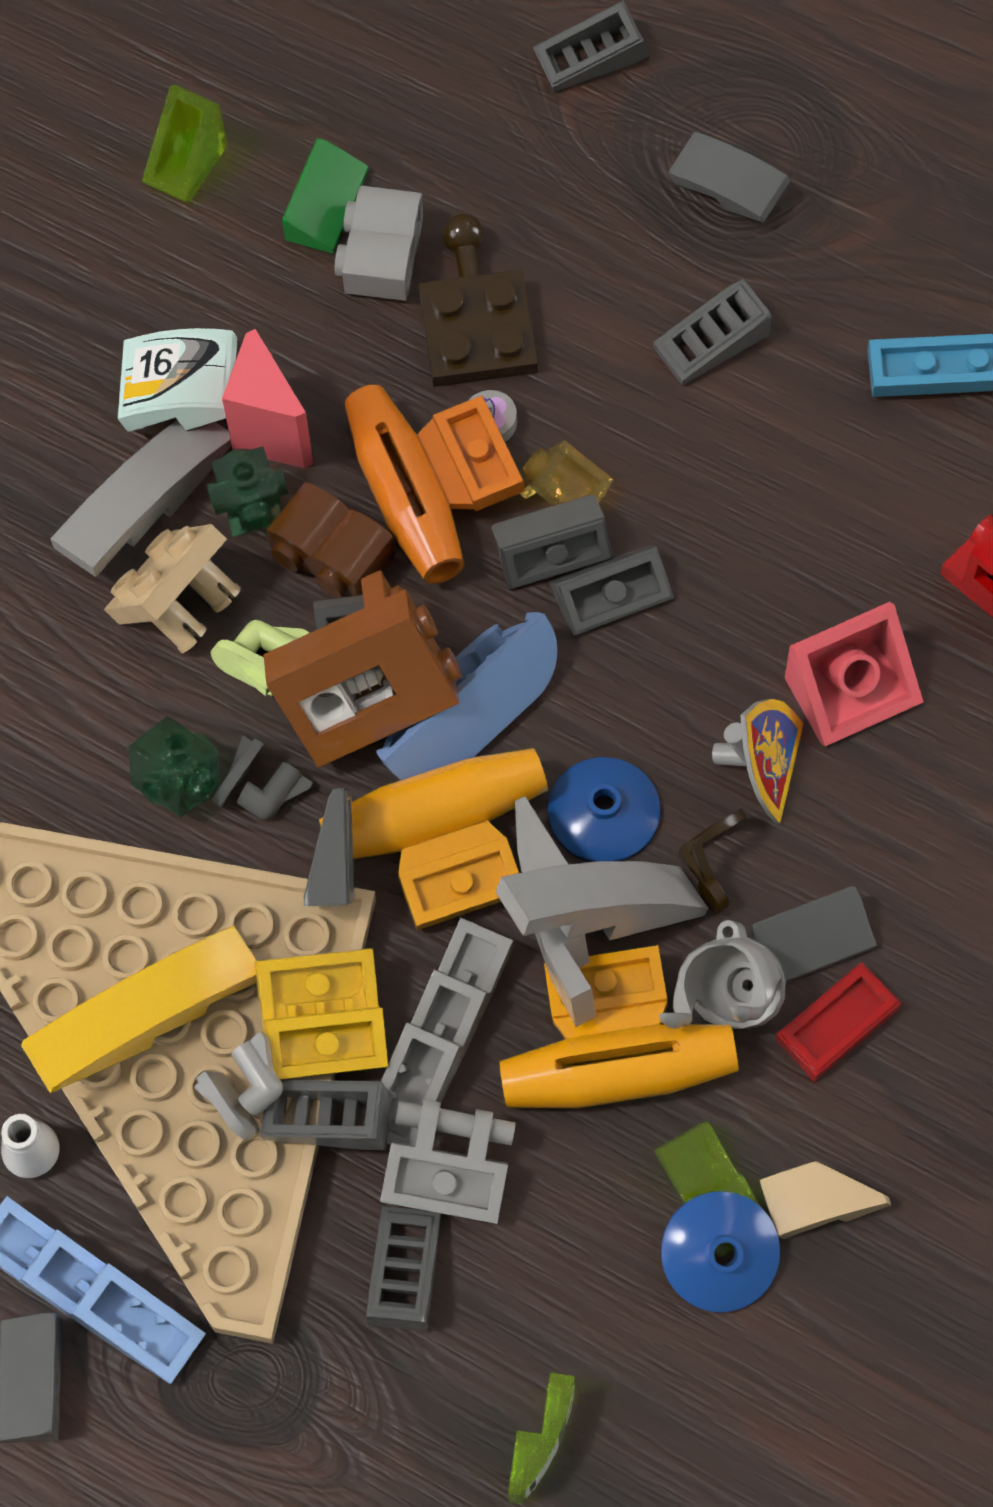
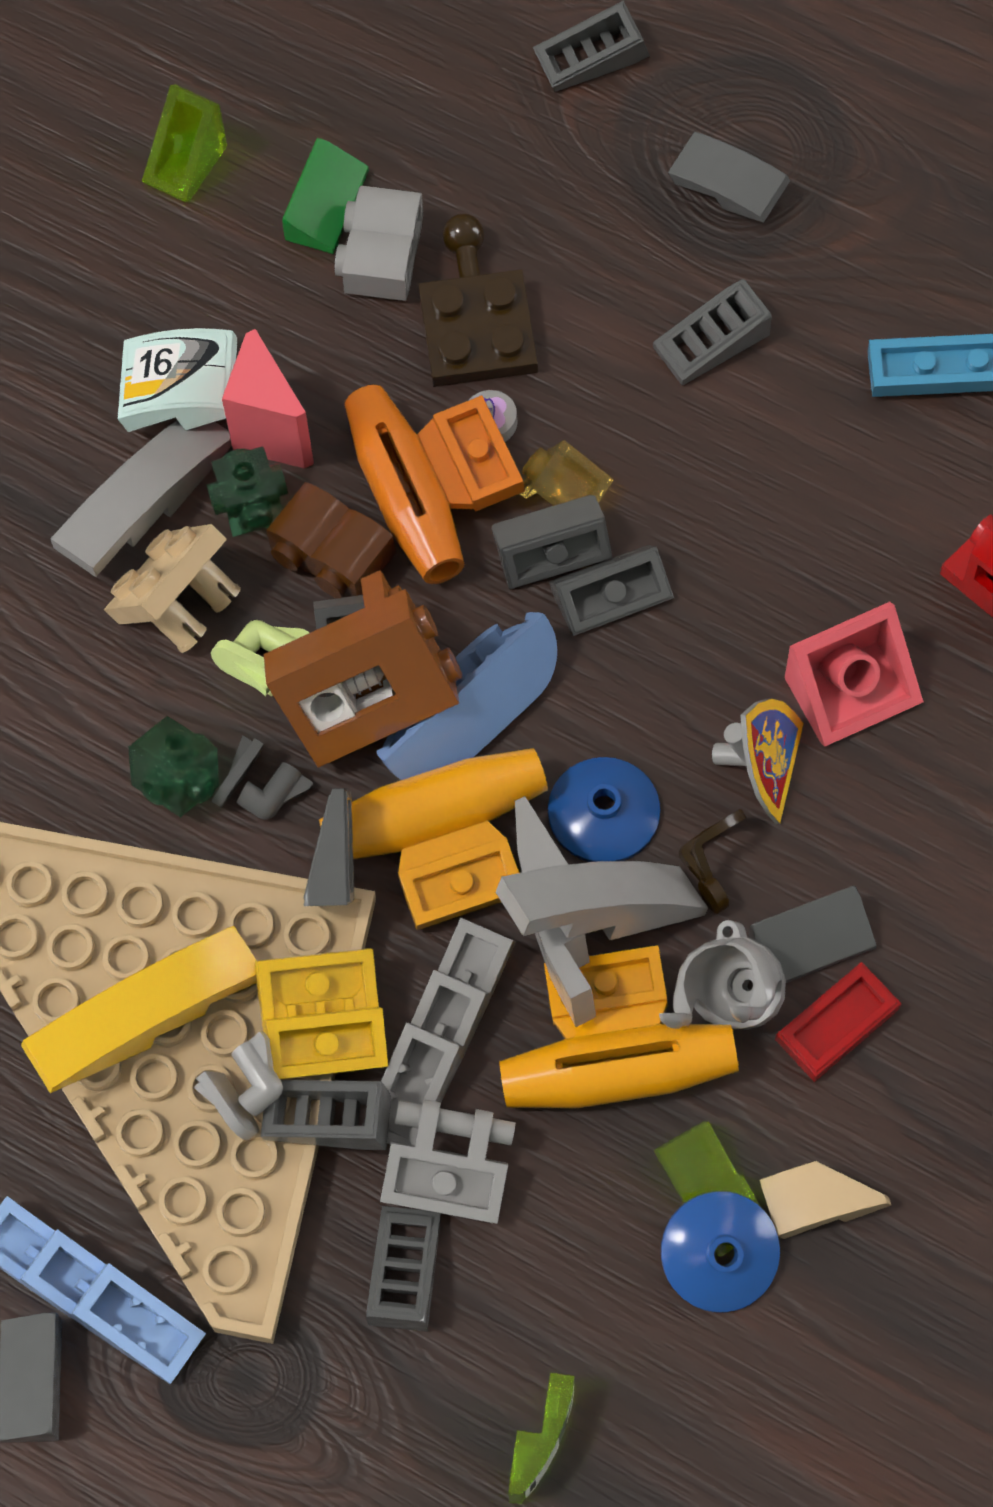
white cone [1,1114,60,1178] -> none

